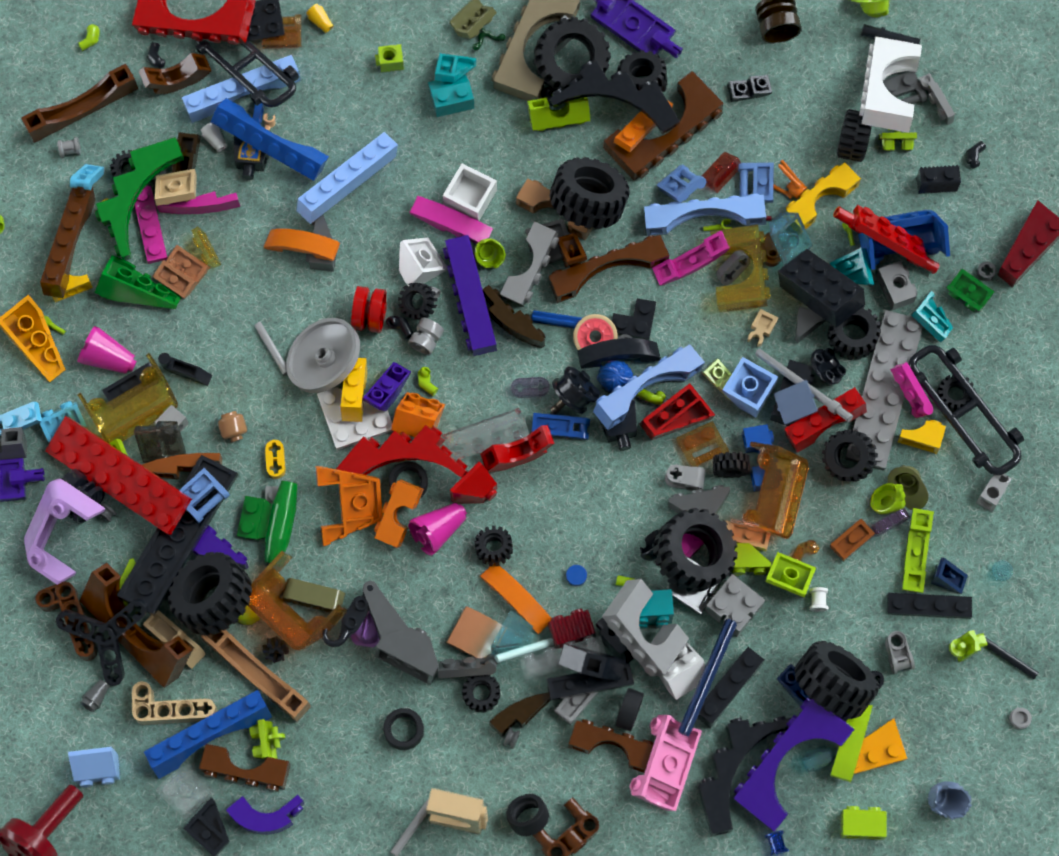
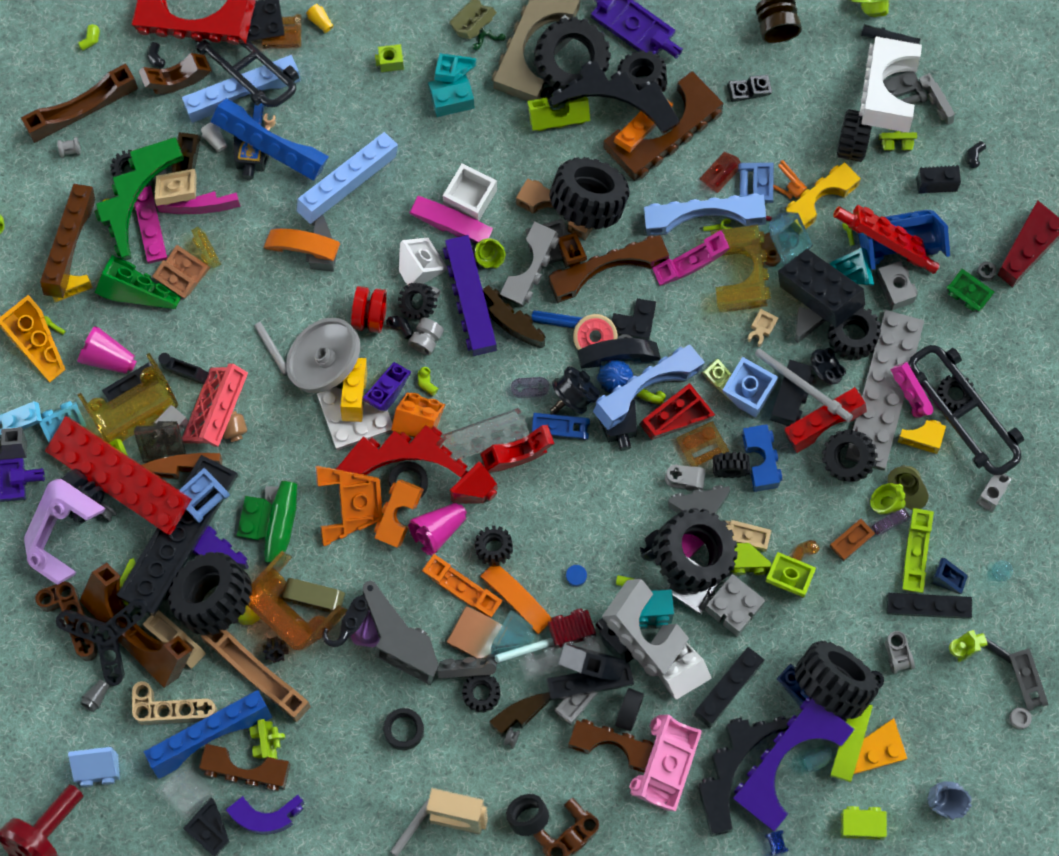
medium azure plate [70,164,104,190] -> none
yellow beam [265,440,286,479] -> none
medium blue plate [657,165,706,203] -> none
dark blue axle [678,619,737,737] -> none
dark grey beam [716,250,750,285] -> none
clear orange windscreen [730,442,809,539] -> none
sand blue piece [774,380,818,425] -> none
white bush [809,587,828,612] -> none
teal wing [911,291,953,343] -> none
none -> coral fence [181,363,248,447]
none -> orange slope [422,554,503,618]
none -> dark grey plate [1009,648,1049,711]

